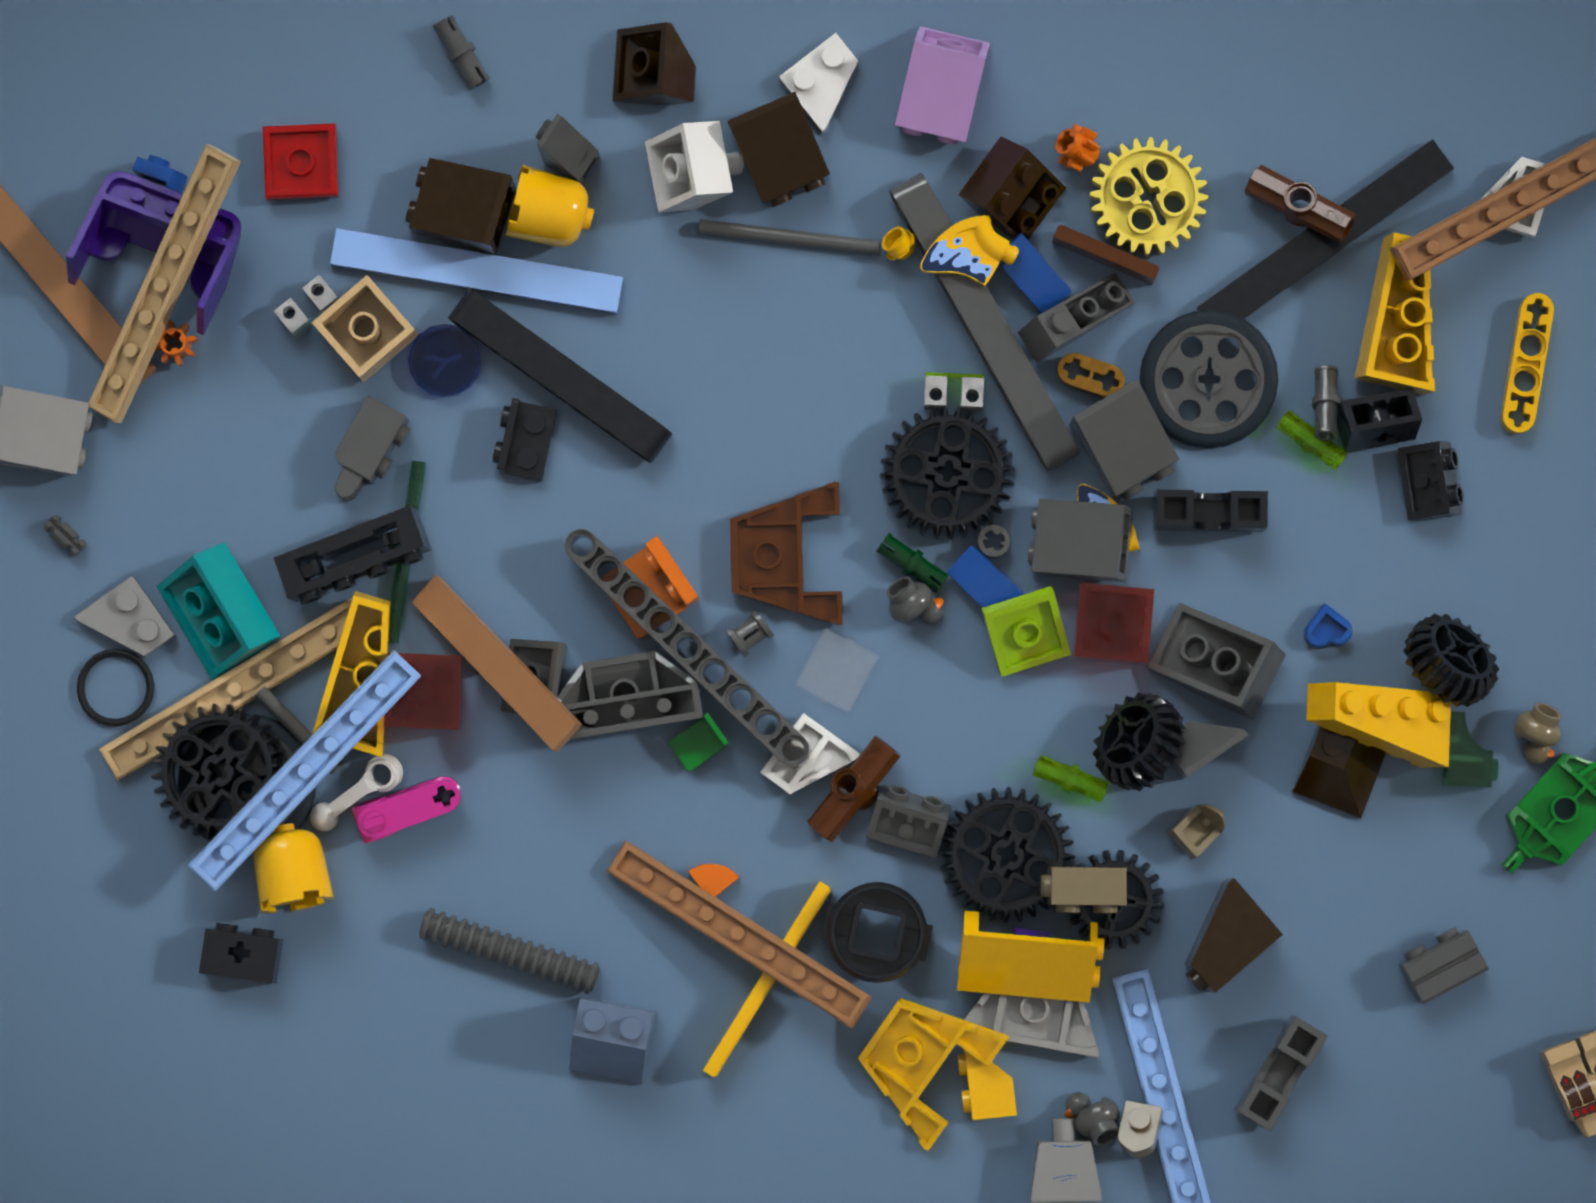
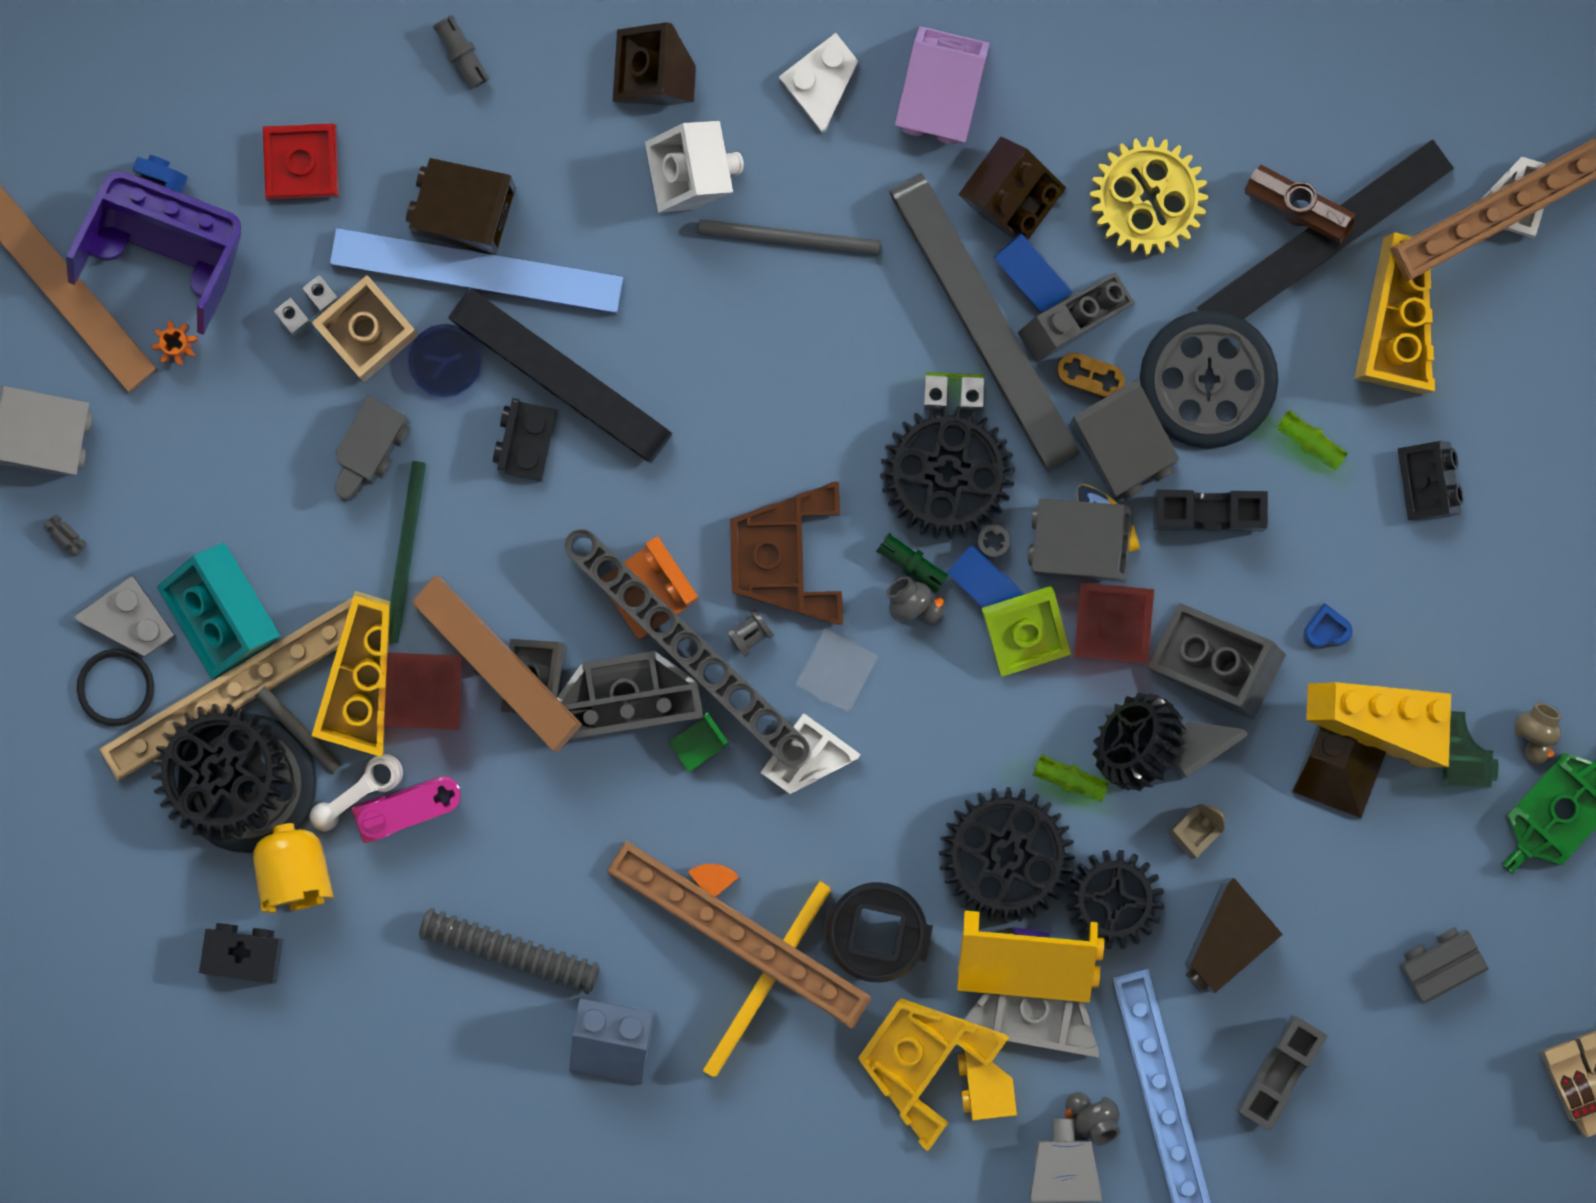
tan tile [88,144,241,423] -> none
light blue tile [188,650,421,891] -> none
black brick [274,505,431,605] -> none
yellow cylinder [505,164,594,247] -> none
dark grey slope [536,114,600,184] -> none
dark brown slope [728,92,830,207] -> none
reddish brown piece [807,735,901,842] -> none
dark grey bracket [866,785,951,859] -> none
yellow plate [882,226,916,261] -> none
yellow arm [920,215,1019,287] -> none
dark tan brick [1040,867,1127,913] -> none
reddish brown tile [1052,225,1160,285] -> none
orange gear [1055,124,1100,172] -> none
plate [1118,1101,1163,1159] -> none
dark grey pin [1312,365,1341,441] -> none
black brick [1337,388,1422,453] -> none
black gear [1403,613,1499,707] -> none
yellow beam [1500,293,1554,434] -> none

